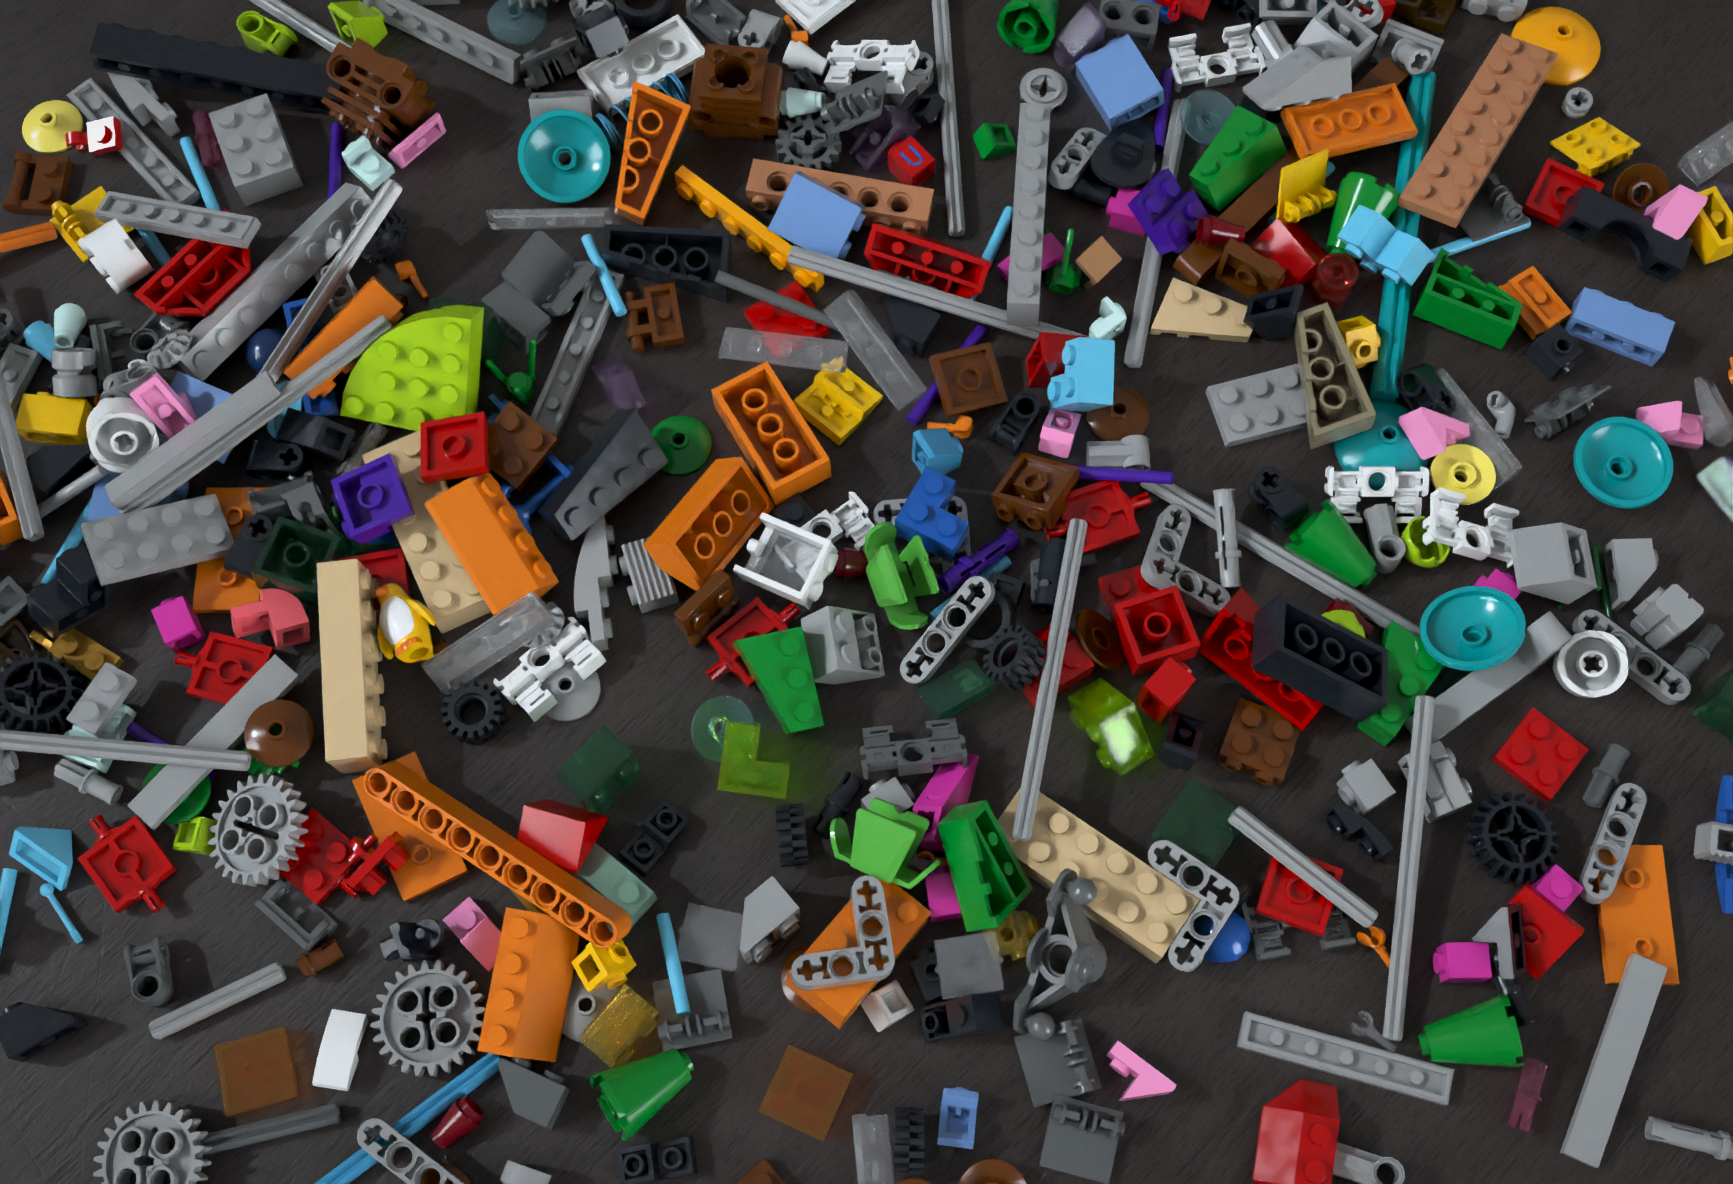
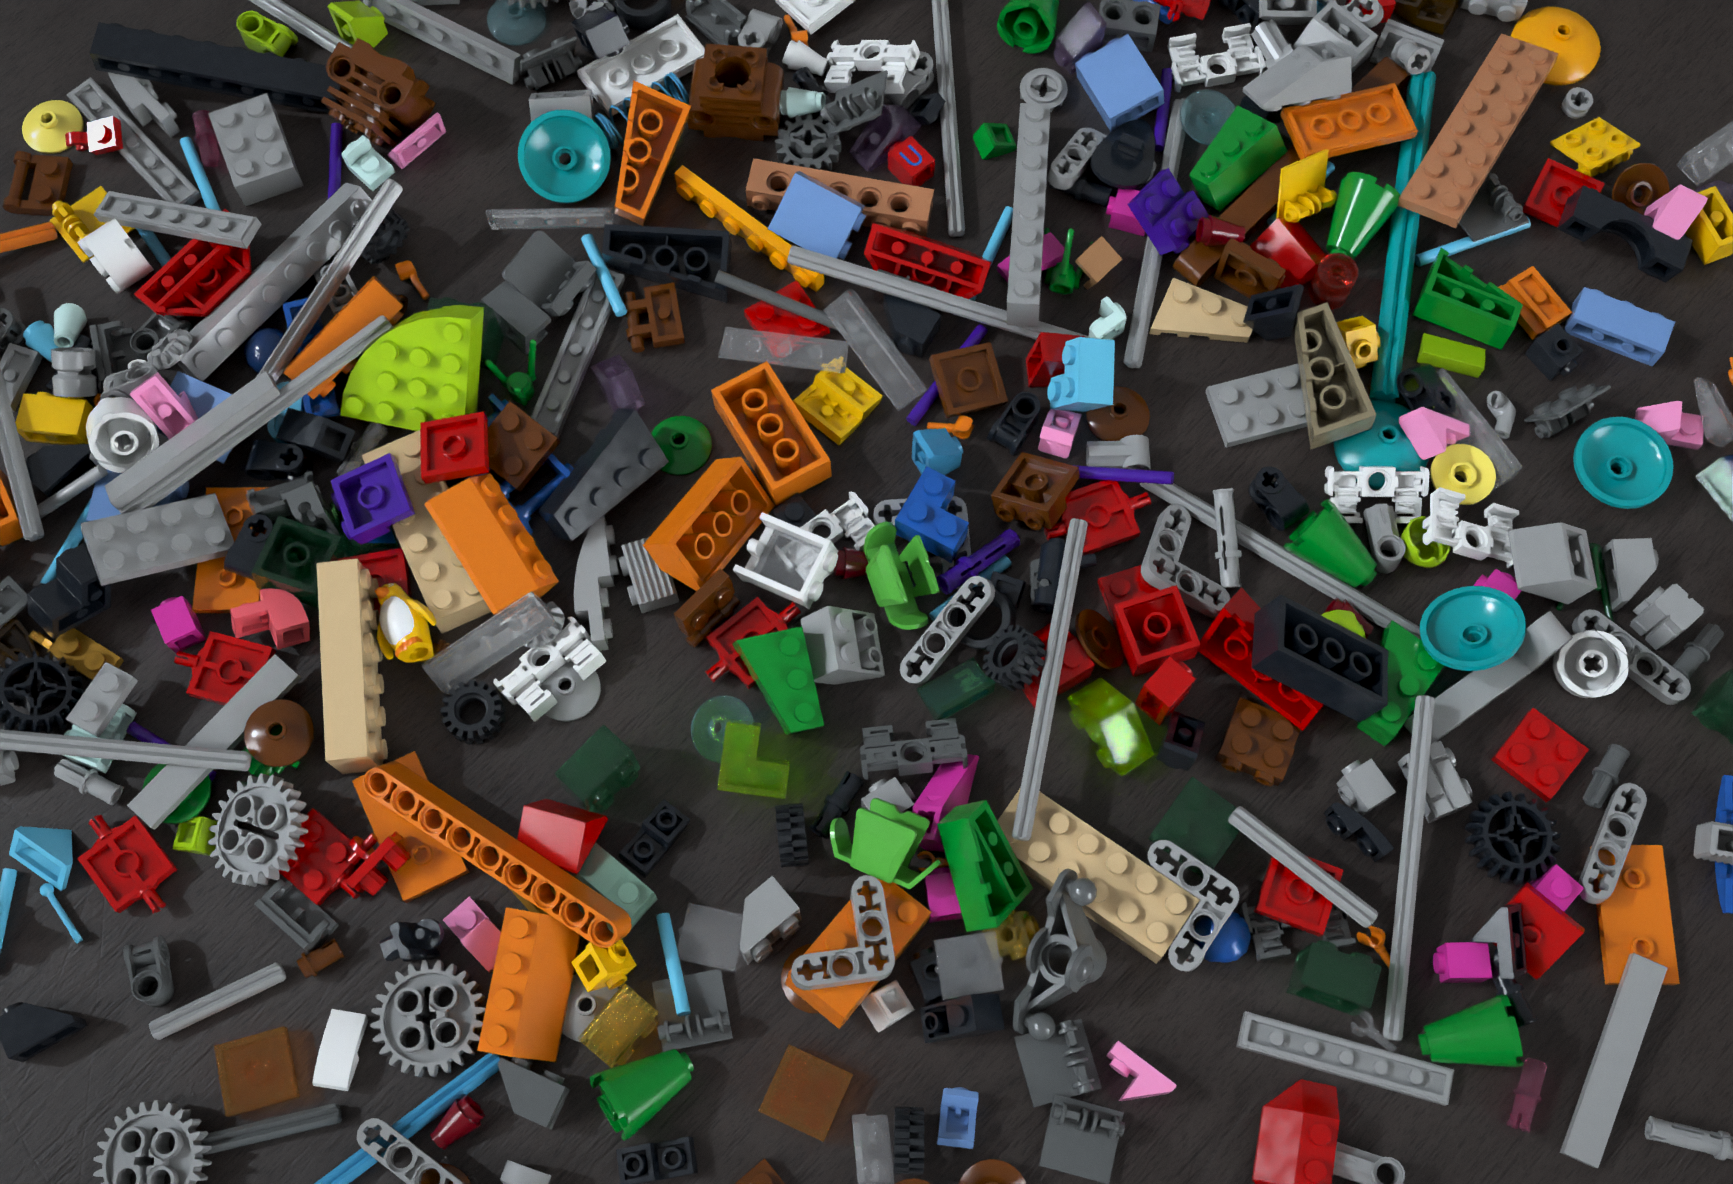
medium azure brick [1337,205,1434,286] -> none
none -> clear green brick [1286,940,1382,1016]
none -> lime slope [1417,333,1485,378]

